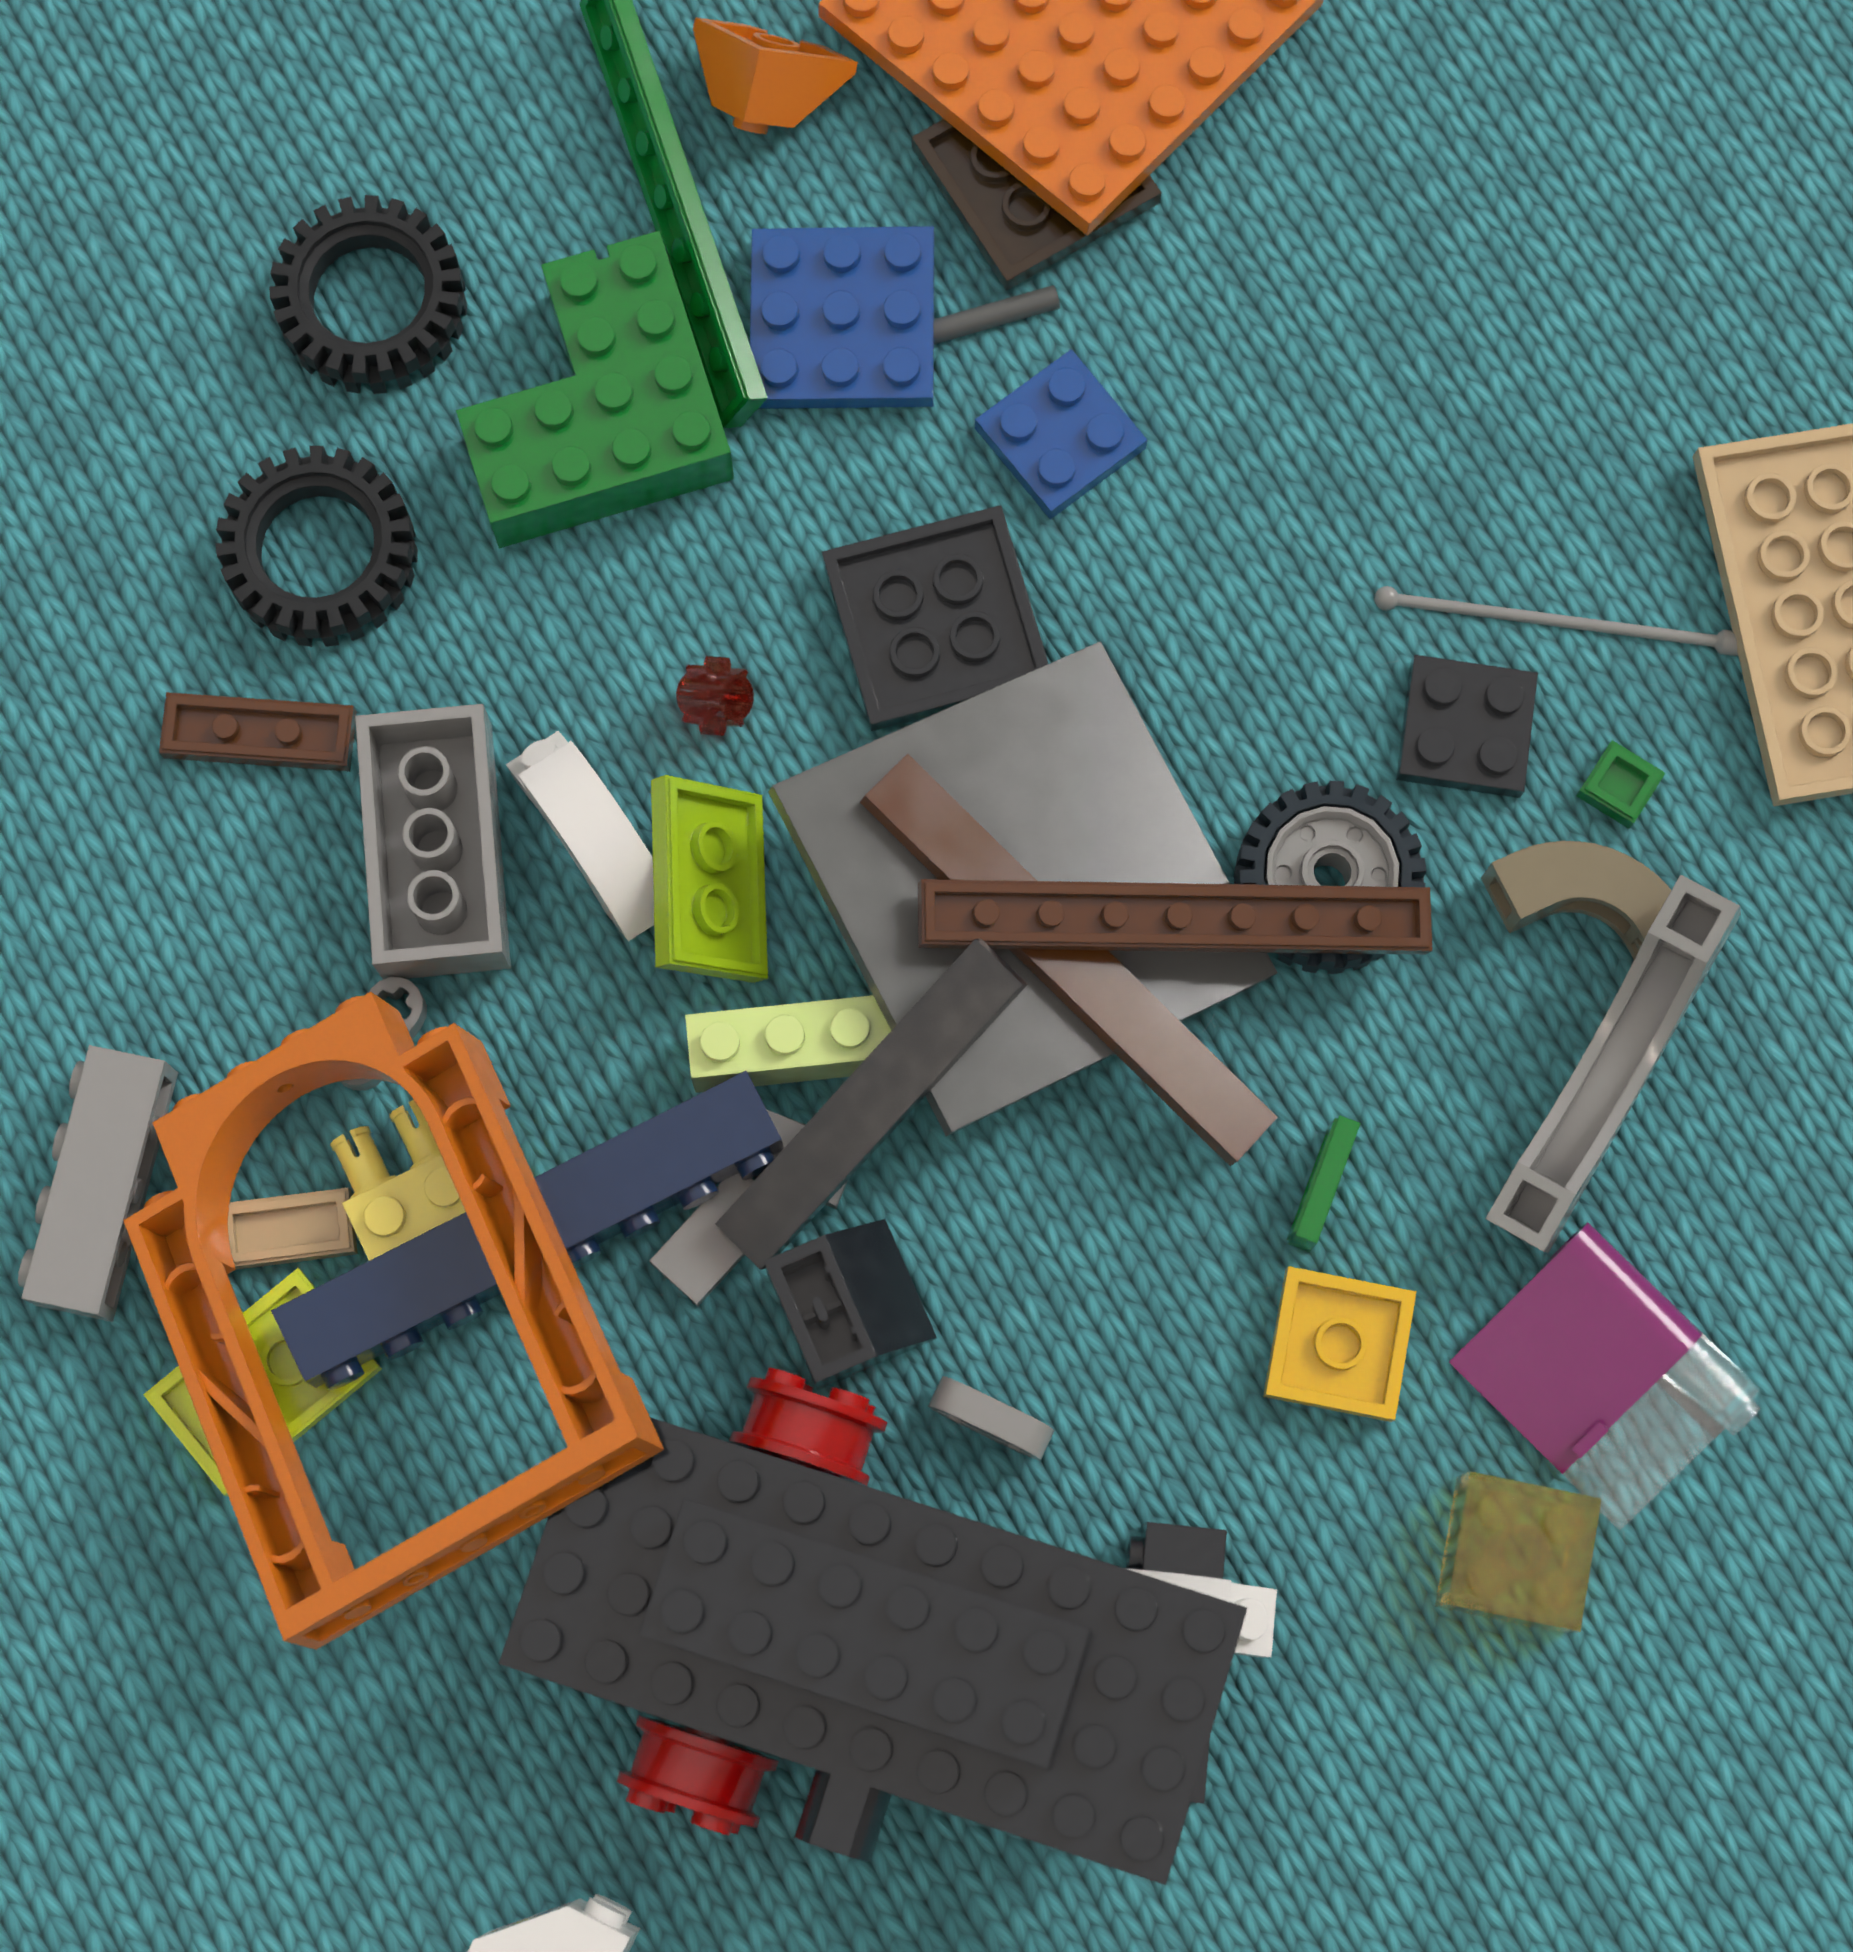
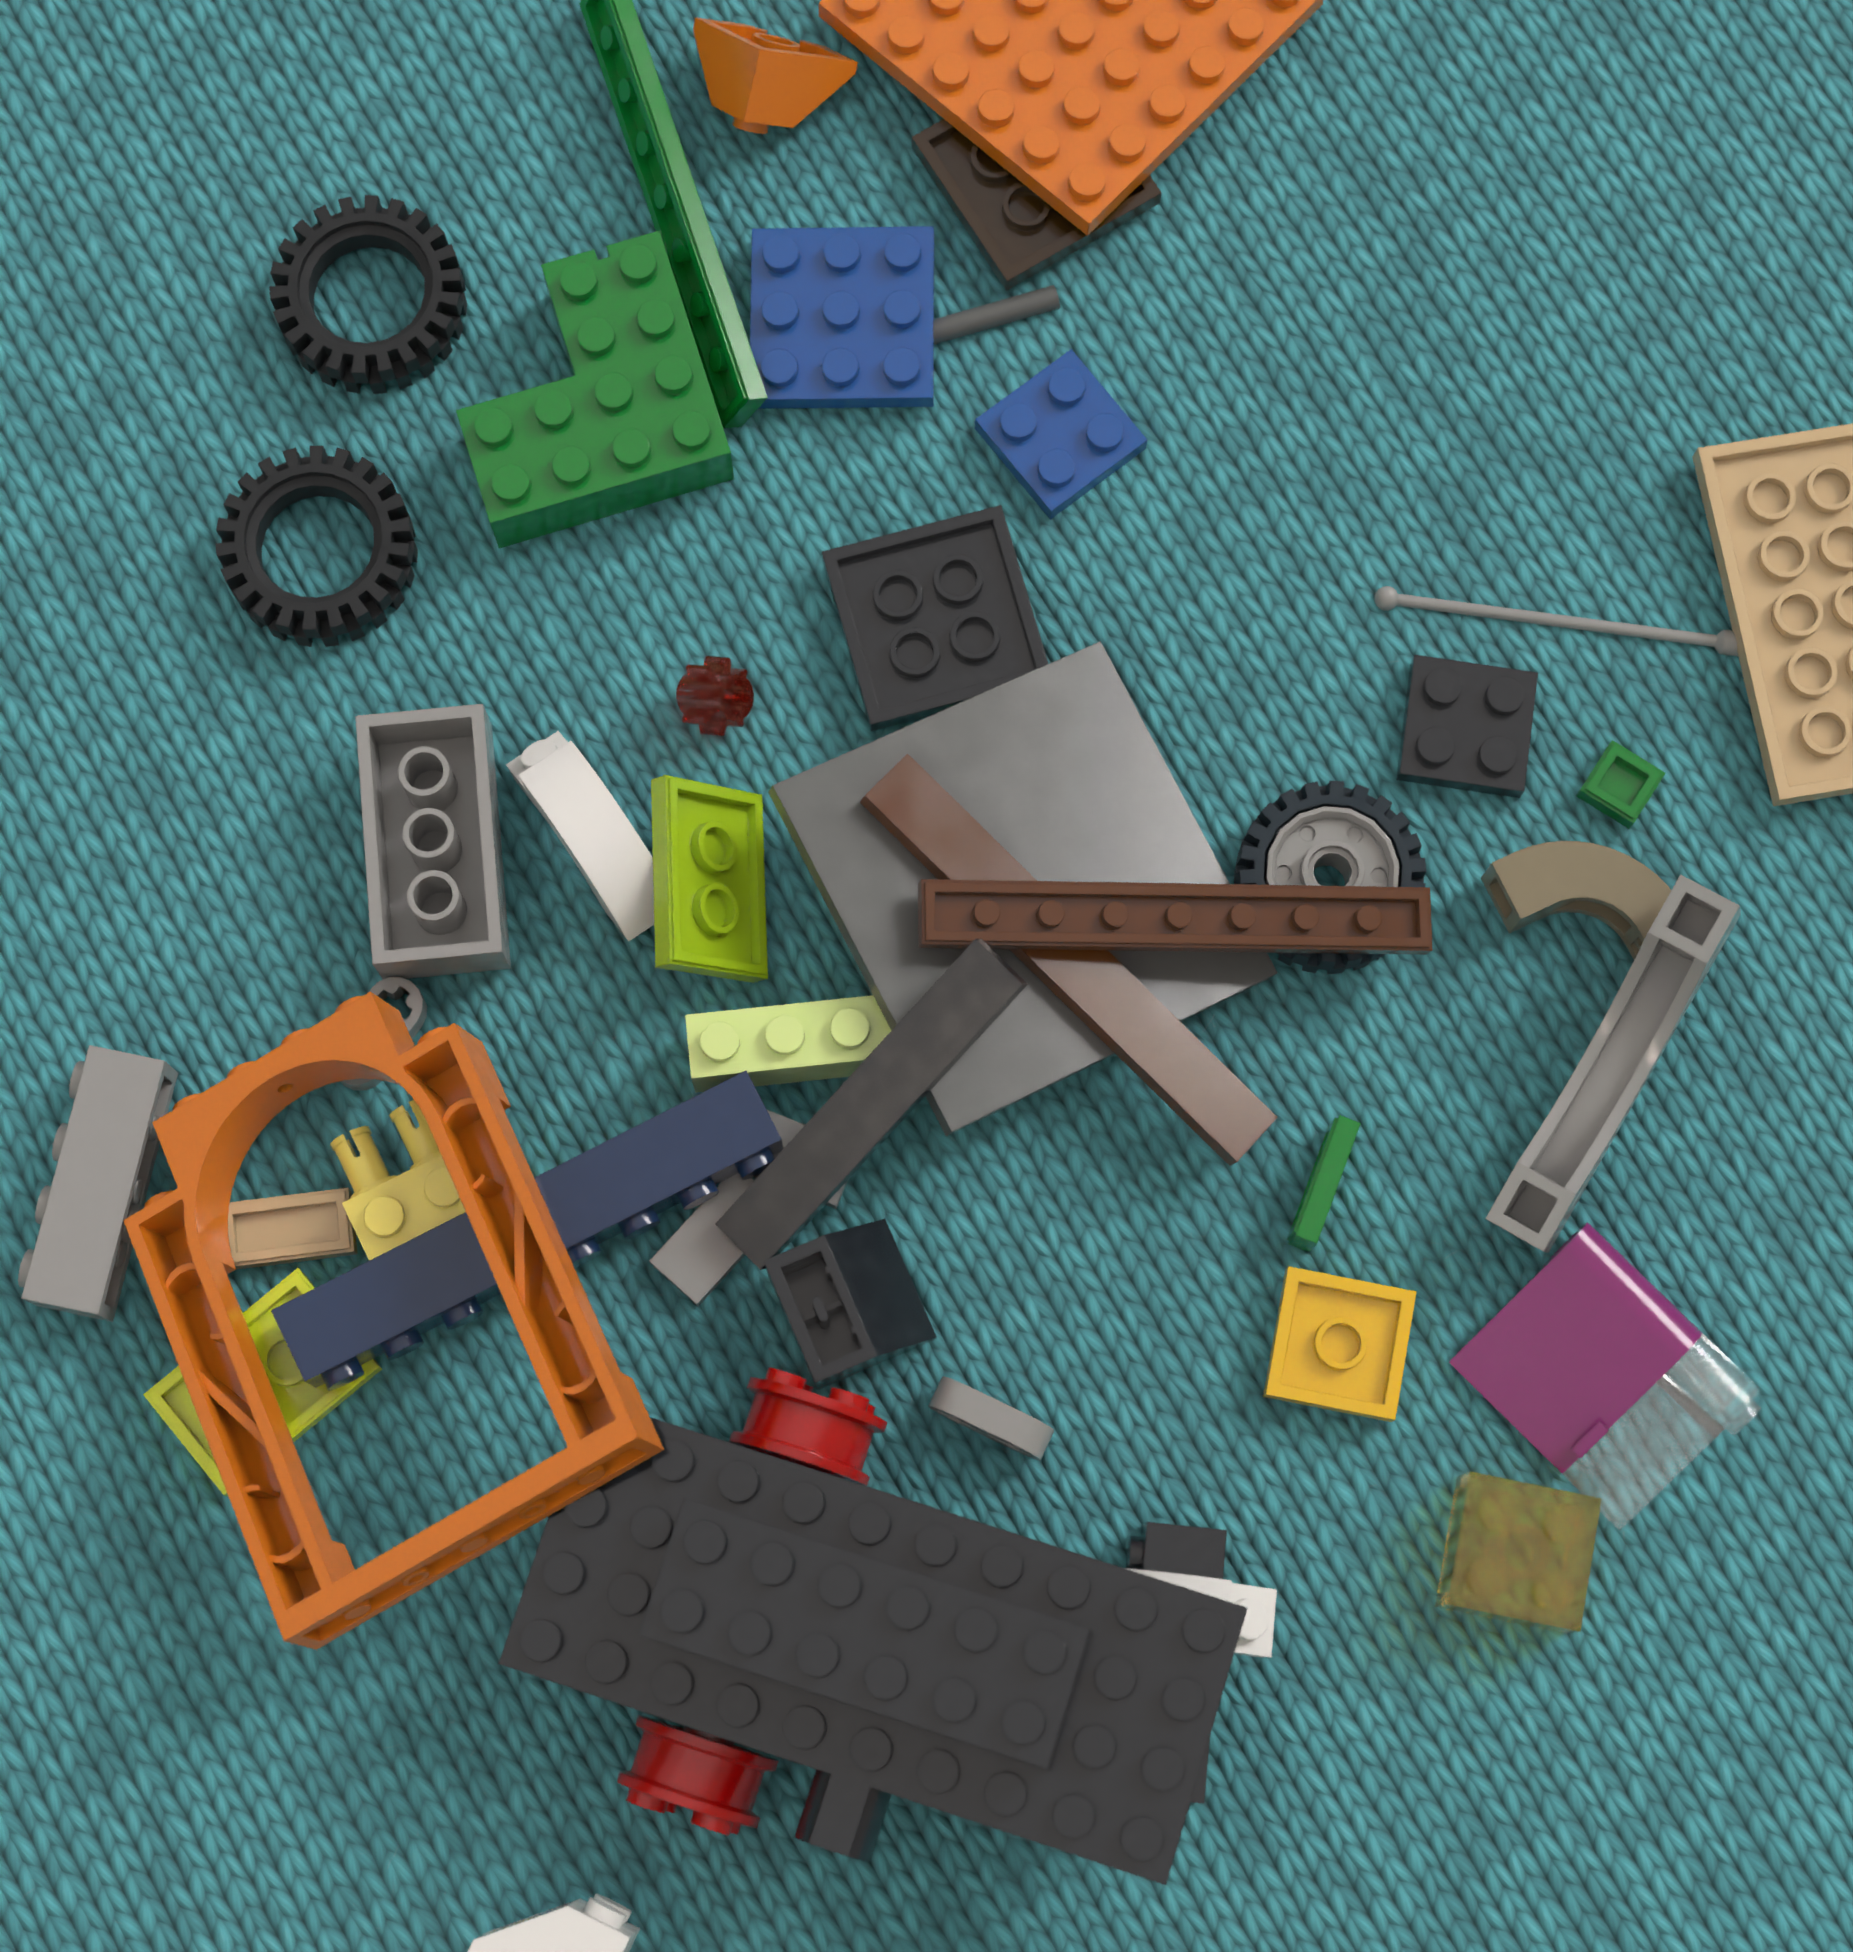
reddish brown tile [159,692,357,772] -> none

